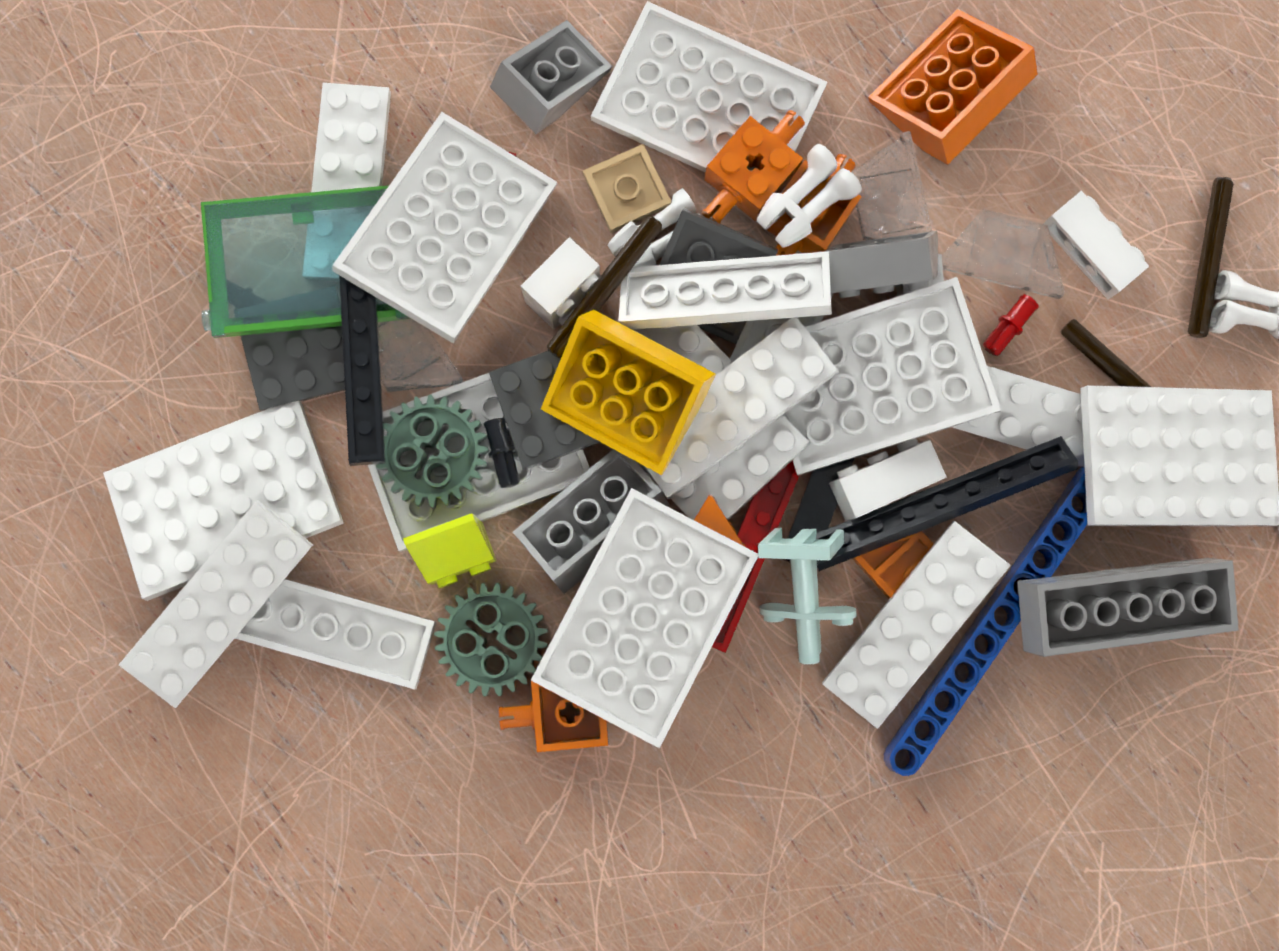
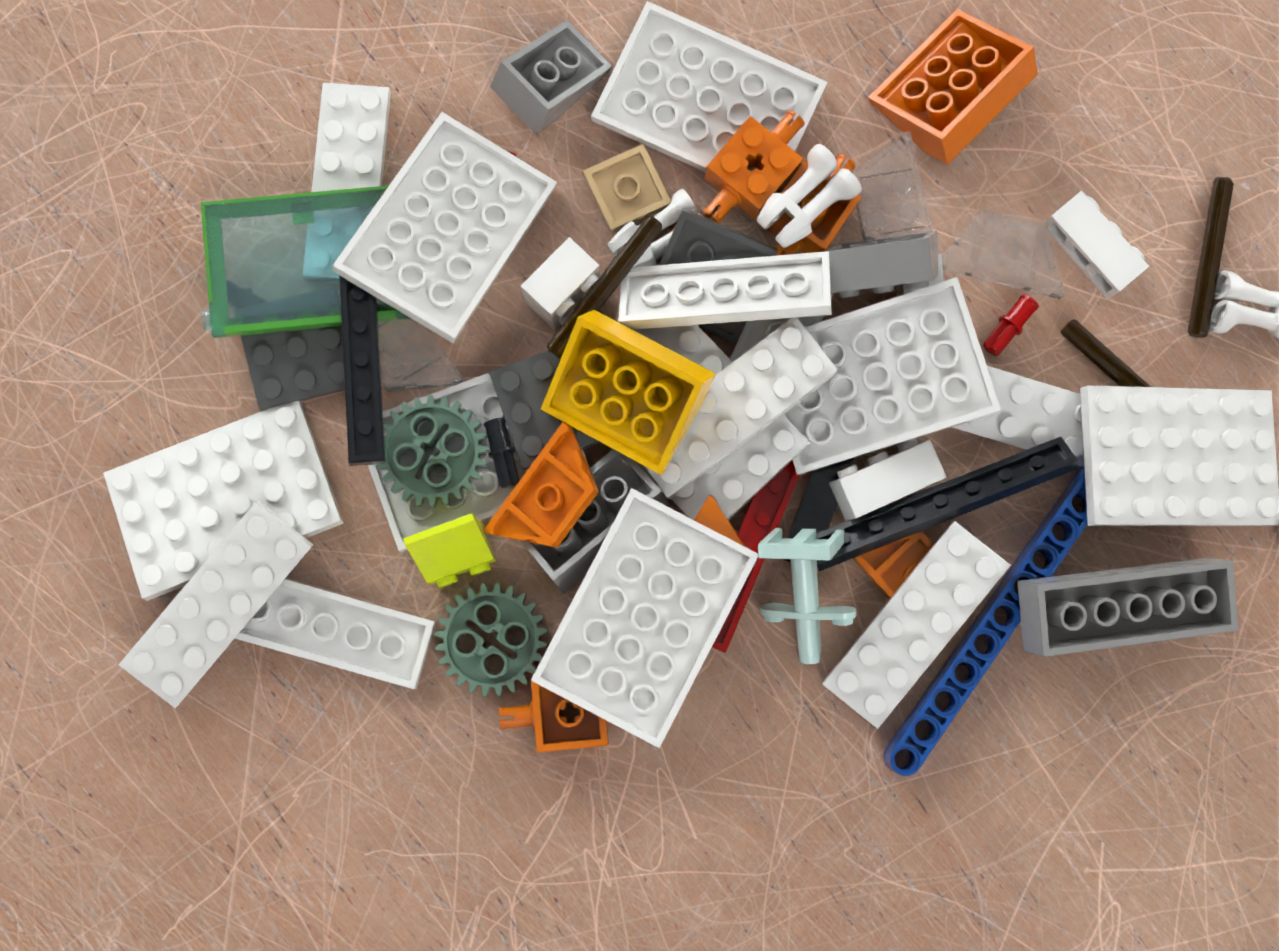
none -> orange wing [484,422,599,548]

